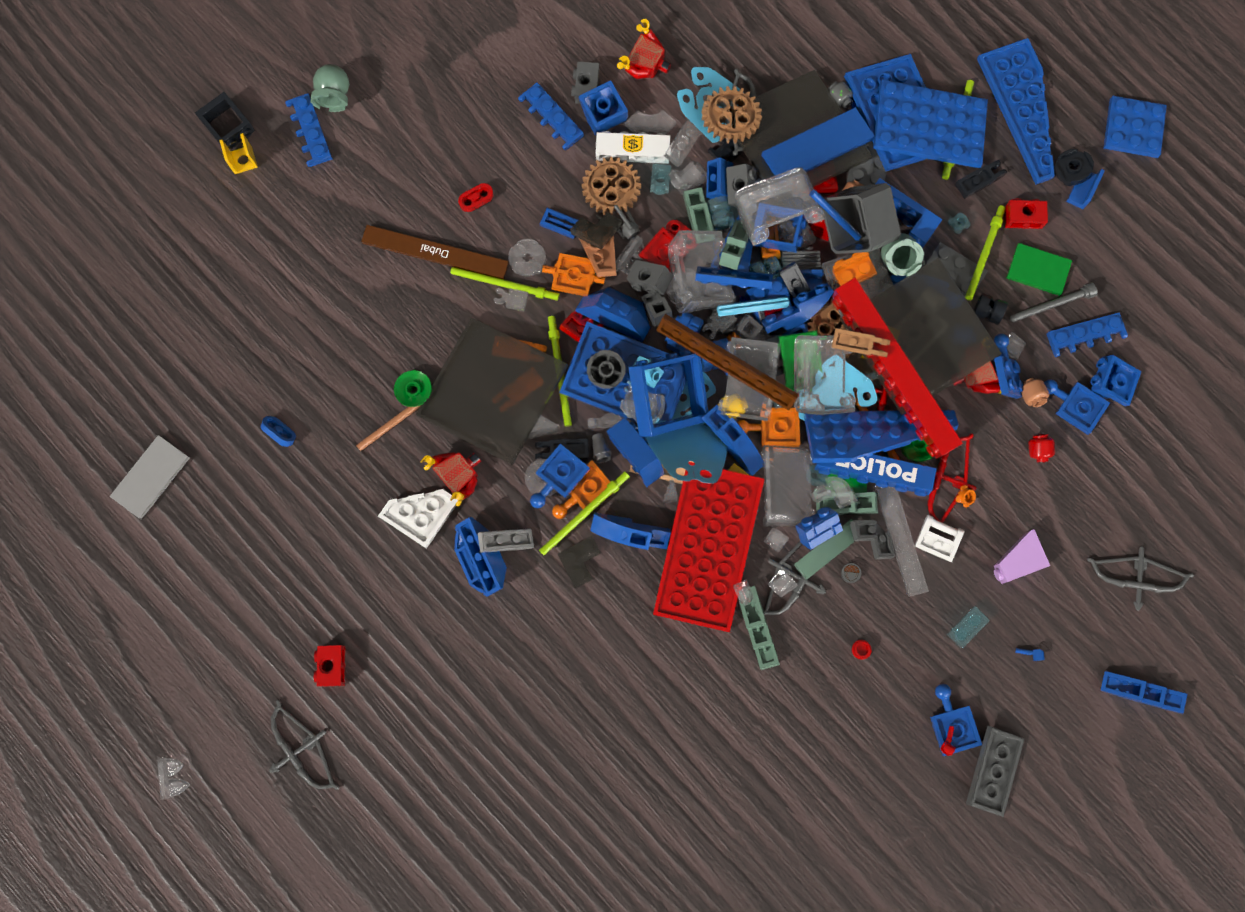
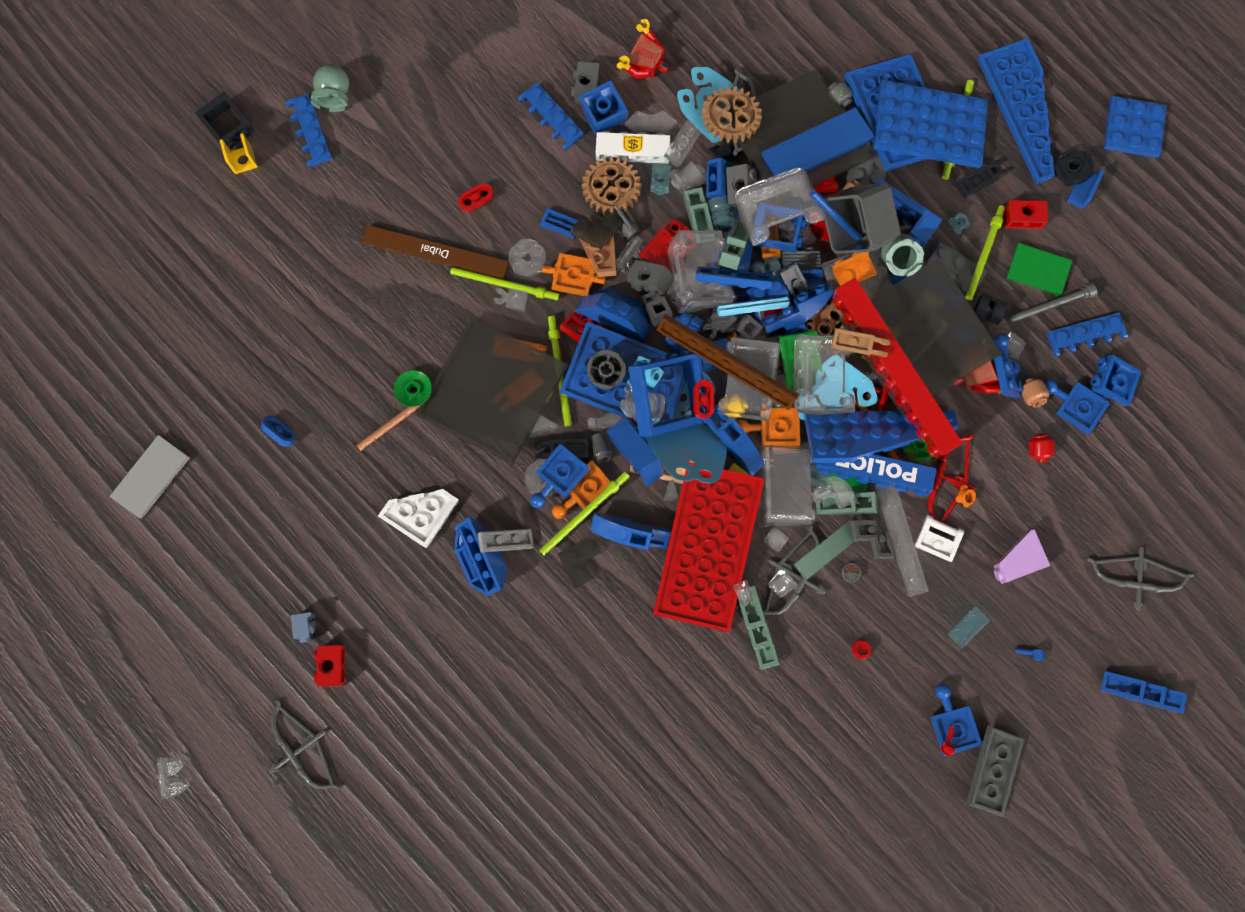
red torso [420,452,481,506] -> none
blue brick [795,507,843,550] -> none
none -> sand blue brick [291,612,316,643]
none -> red plate [693,380,714,419]

